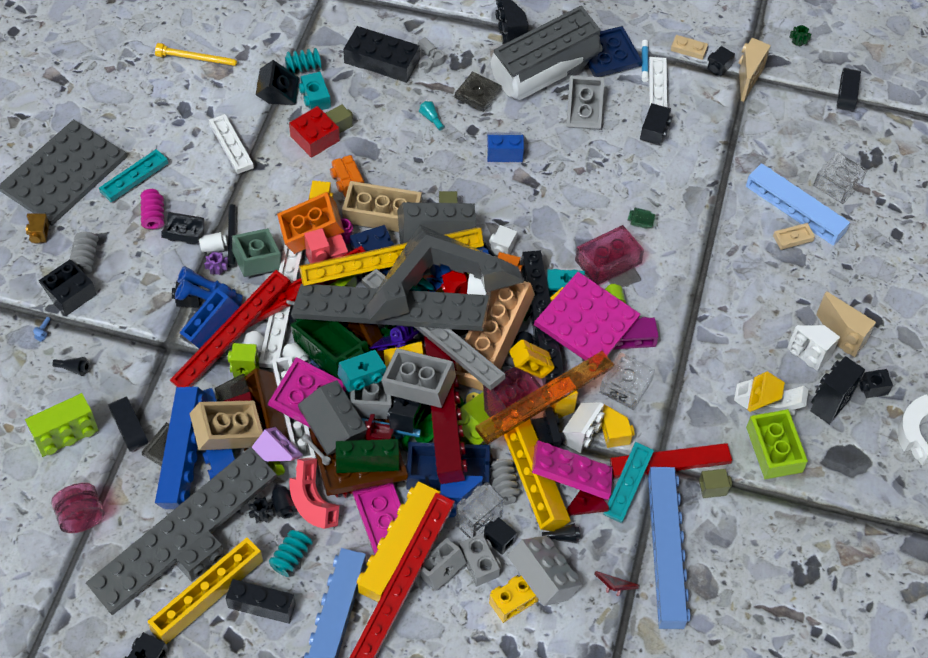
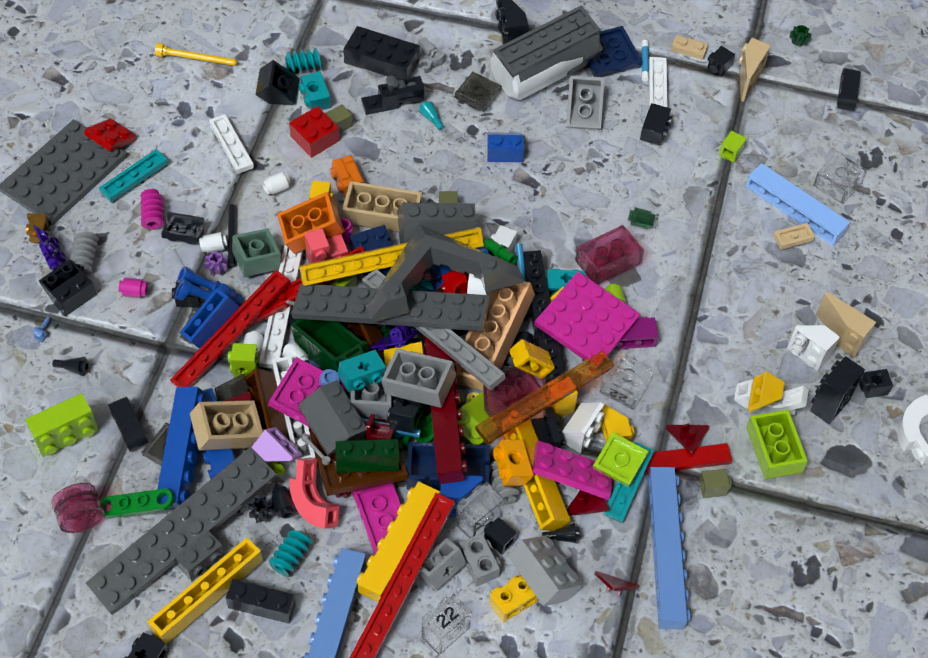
none -> dark purple hinge [33,225,67,270]
none -> red plate [84,118,136,152]
none -> green plate [97,488,176,519]
none -> dark pink brick [119,277,148,298]
none -> white brick [262,171,290,195]
none -> medium blue tile [319,369,340,386]
none -> black plate [361,76,424,115]
none -> clear brick [421,594,472,655]
none -> green pin [484,238,517,265]
none -> light orange brick [493,439,534,486]
none -> dark azure bar [515,244,526,282]
none -> lime plate [593,432,649,487]
none -> dark red piece [666,423,709,454]
none -> lime brick [719,131,747,163]

